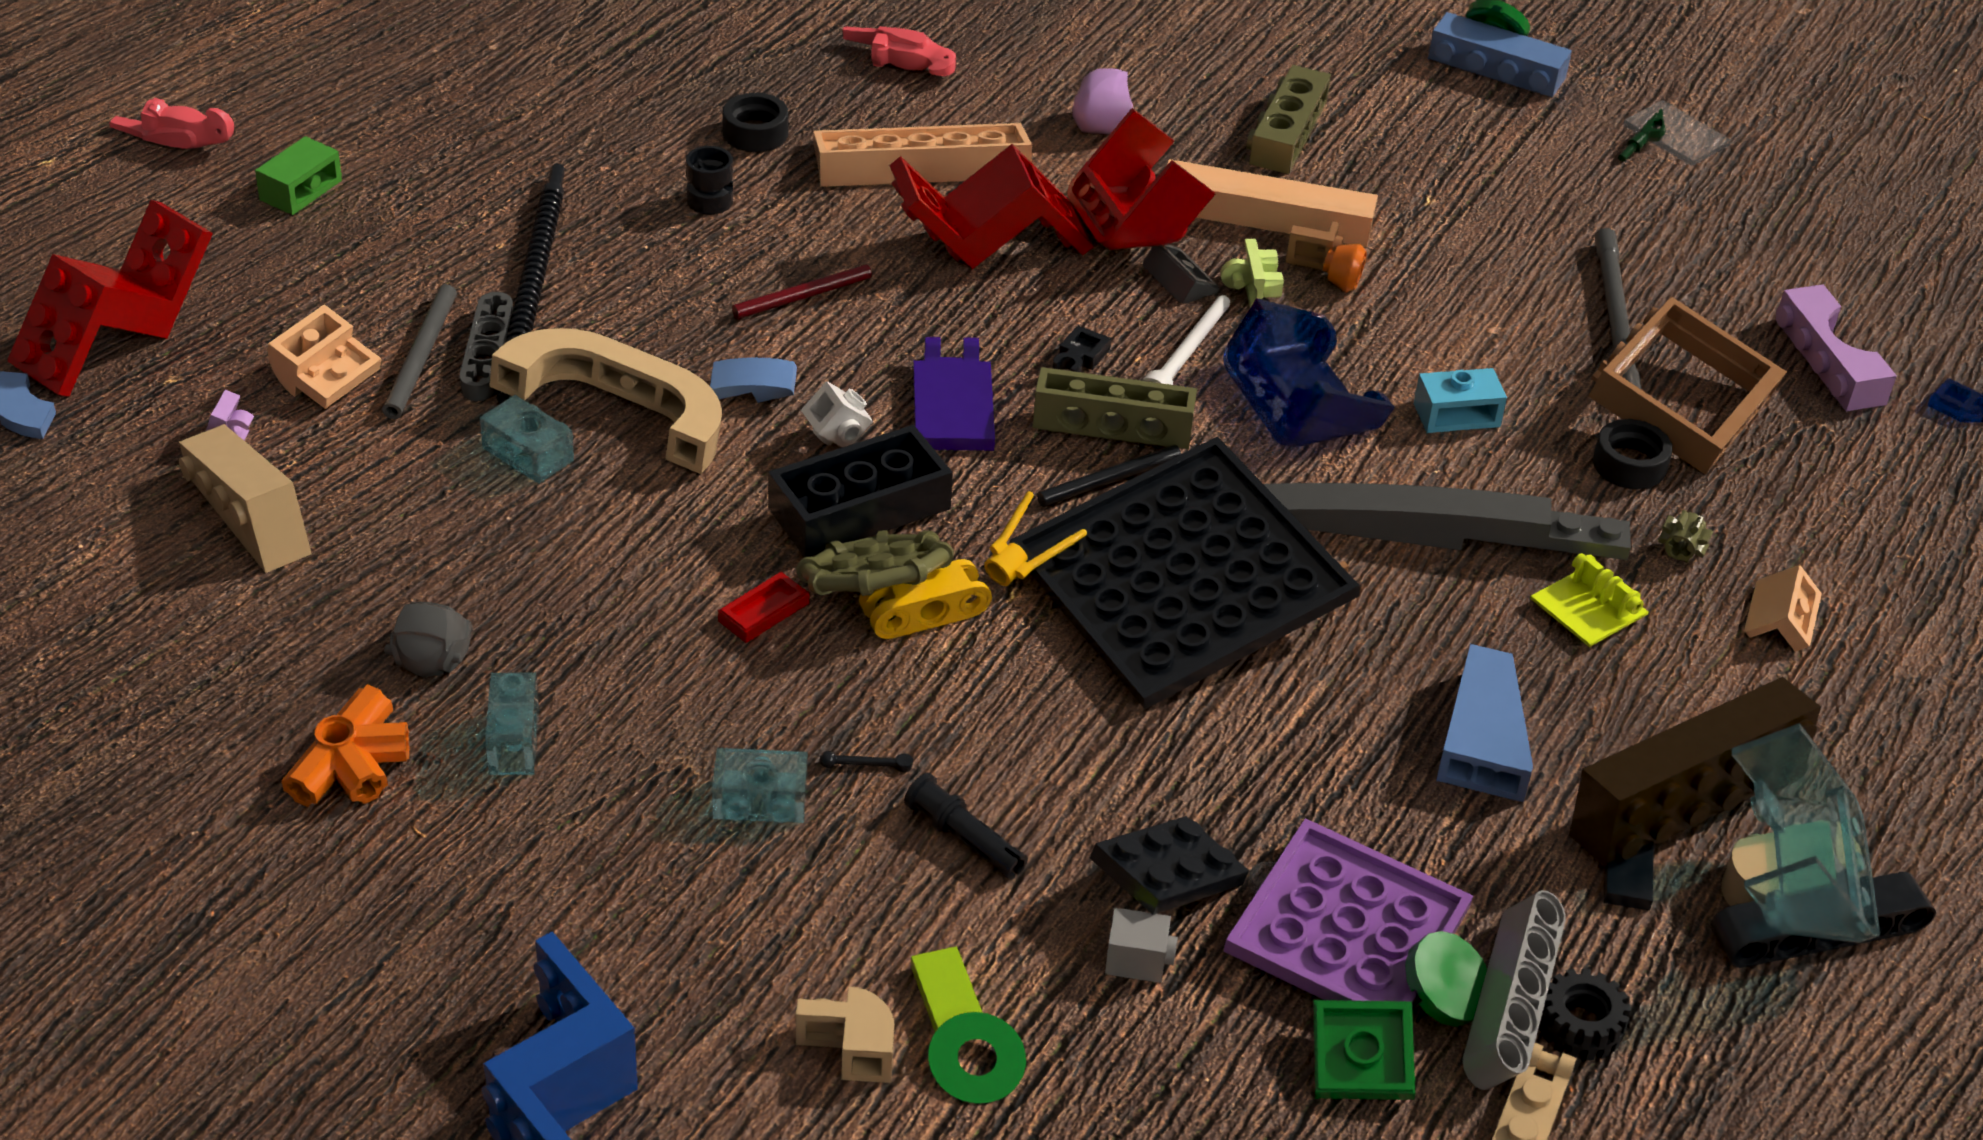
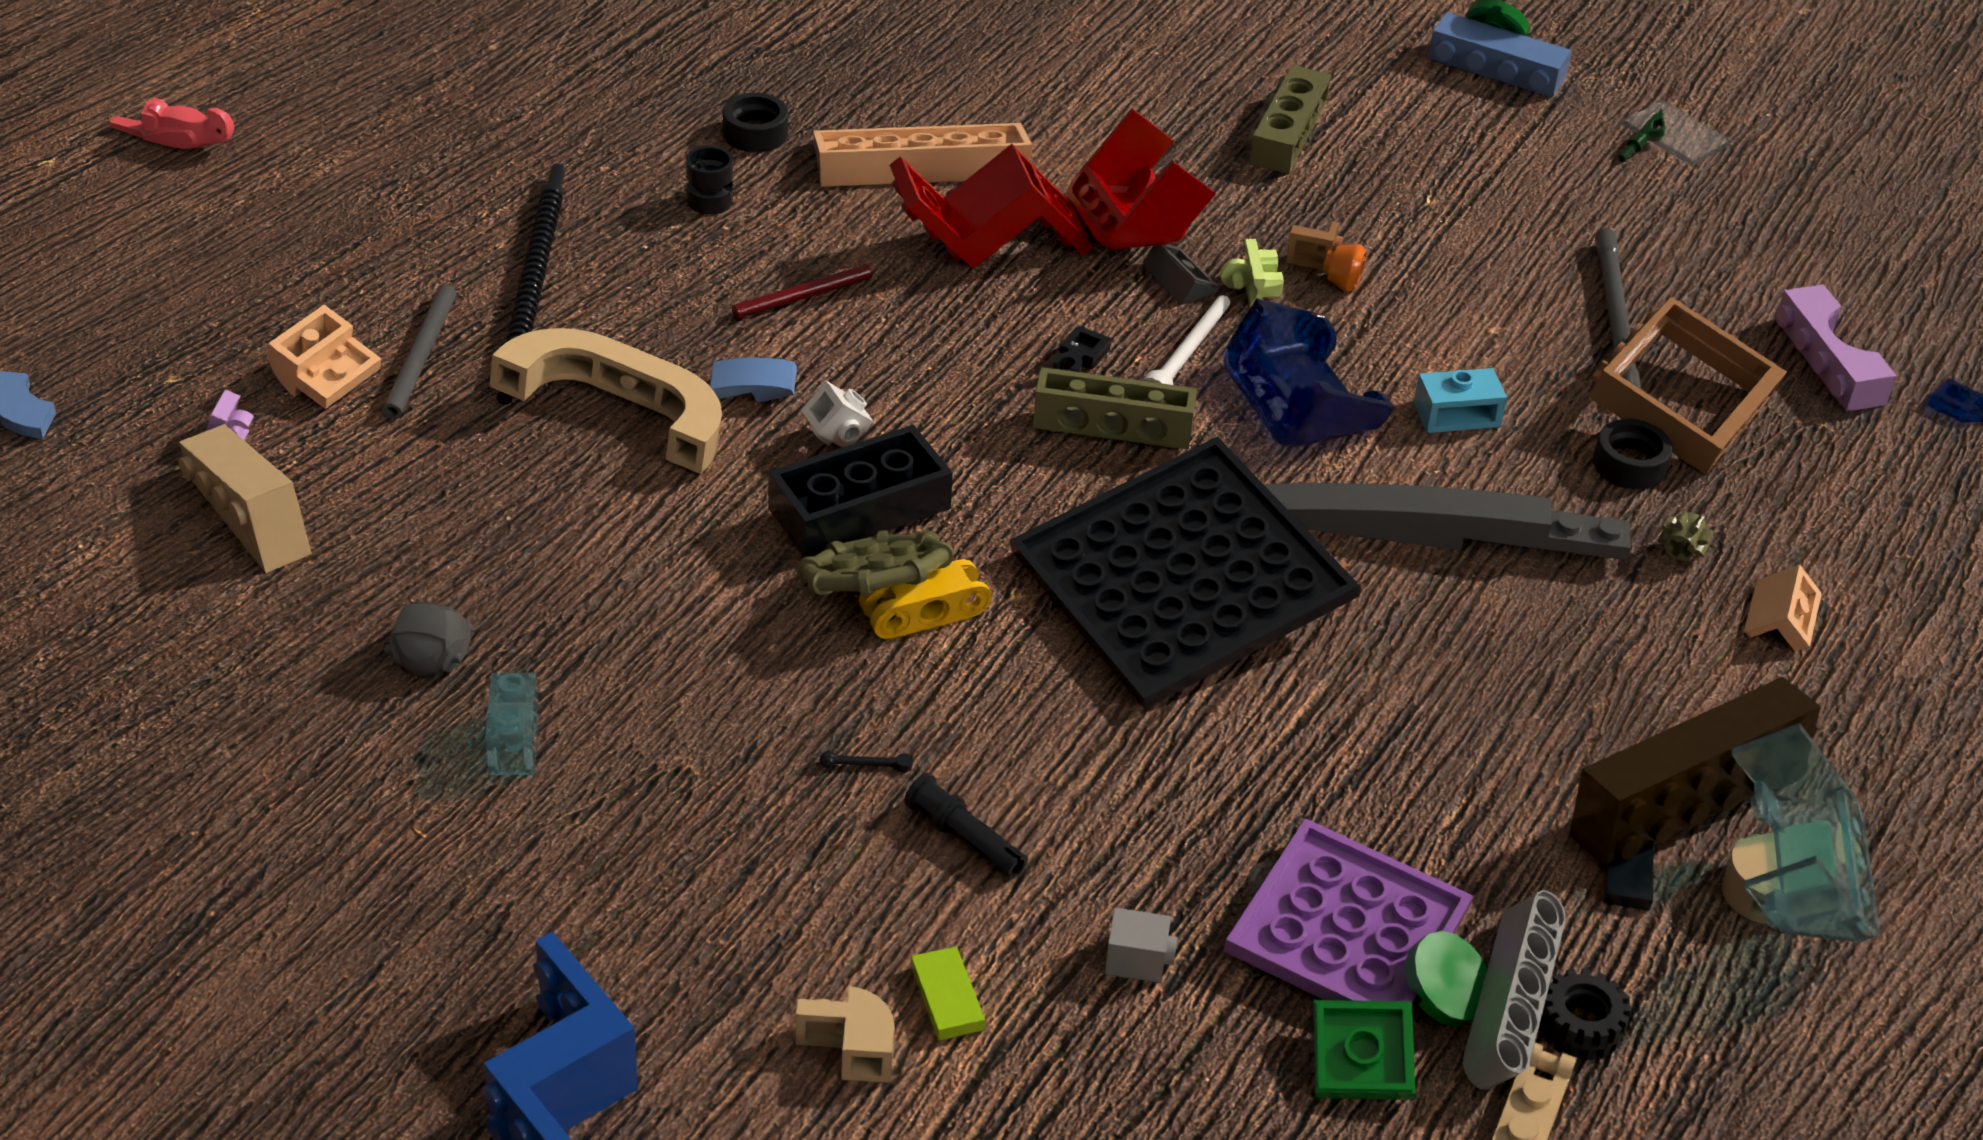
red bracket [7,200,213,397] -> none
bright green brick [255,136,342,215] -> none
orange piece [281,684,410,807] -> none
dark grey beam [460,292,513,401] -> none
clear light blue brick [480,395,574,484] -> none
clear light blue brick [712,748,808,823] -> none
red tile [718,572,810,643] -> none
coral animal [843,26,956,76] -> none
dark purple tile [913,337,995,451] -> none
green piece [928,1012,1026,1103] -> none
yellow plant [984,491,1087,586] -> none
black bar [1037,445,1181,507] -> none
lavender piece [1072,68,1133,134] -> none
black plate [1089,816,1250,915] -> none
light nougat arch [1167,159,1378,247] -> none
medium blue slope [1436,644,1533,802] -> none
neon yellow hinge [1530,553,1649,647] -> none
black beam [1710,872,1936,968] -> none

